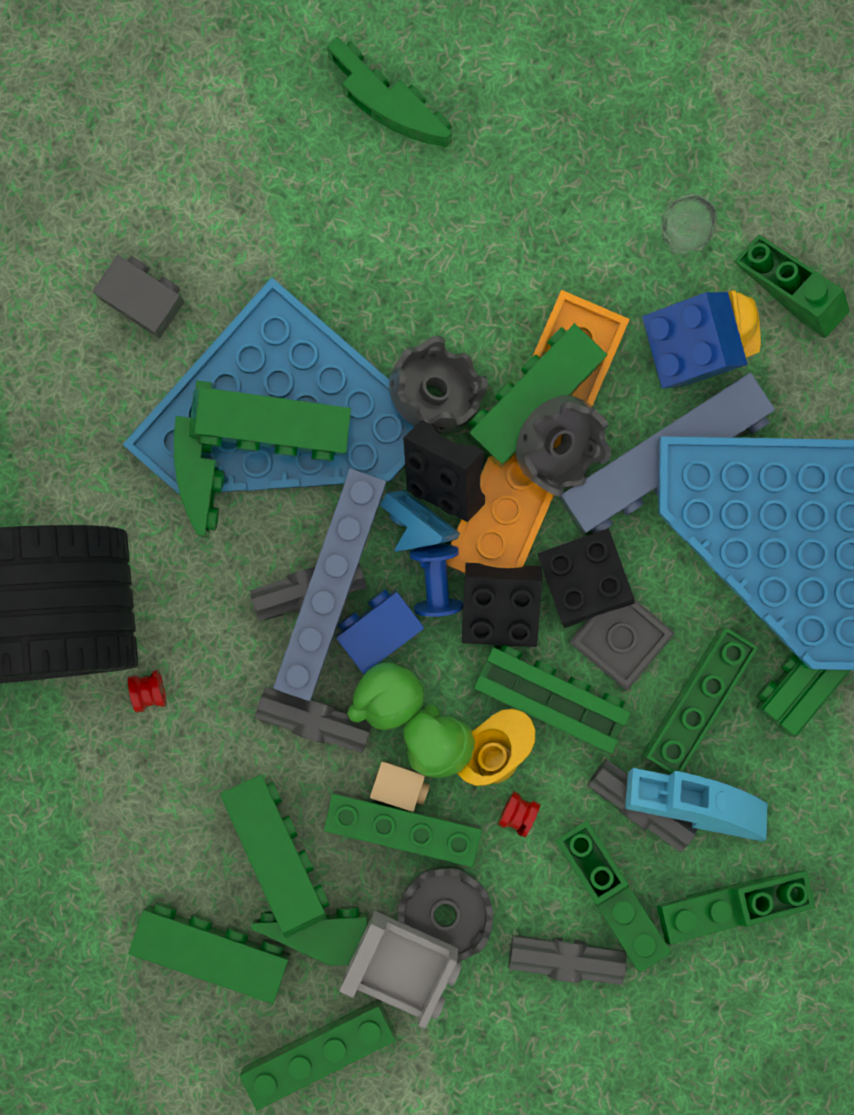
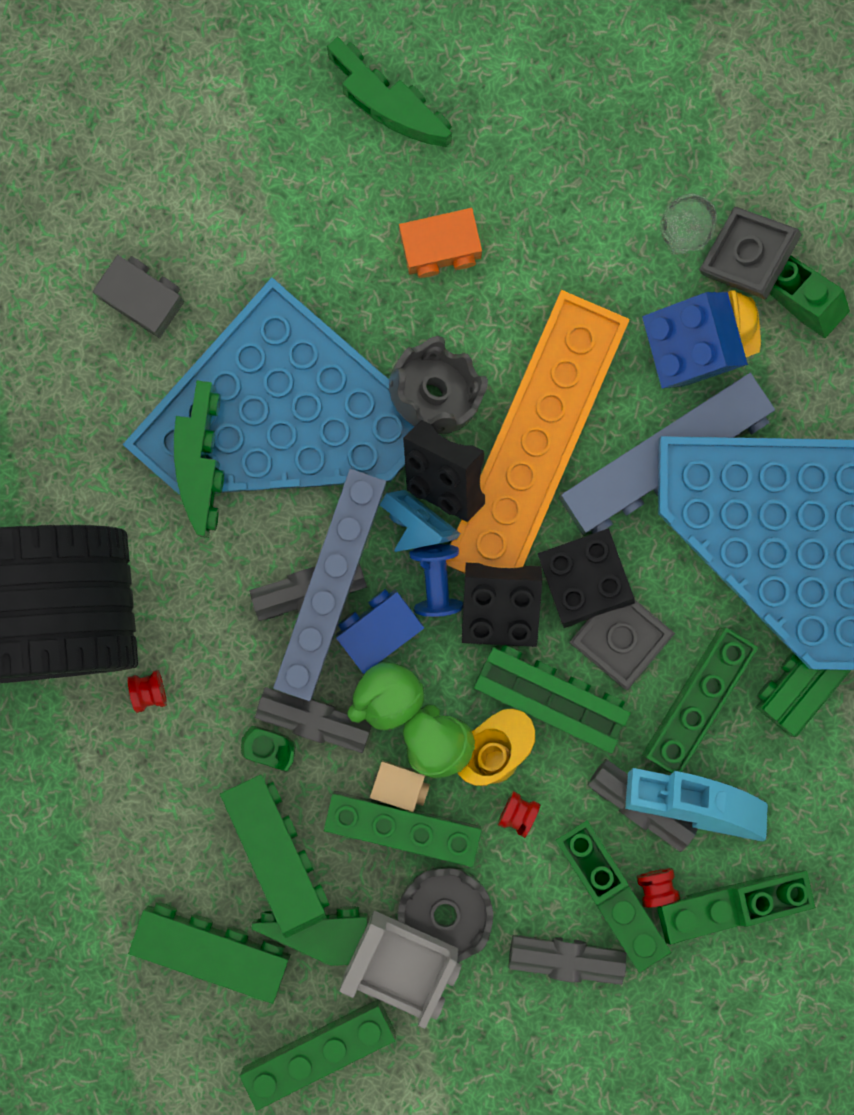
green brick [189,387,351,462] -> none
green brick [468,323,608,468] -> none
dark grey plate [516,395,611,496] -> none
none -> green hair [241,726,296,772]
none -> orange brick [399,208,482,278]
none -> red wheel [636,868,680,908]
none -> dark grey tile [699,206,802,300]

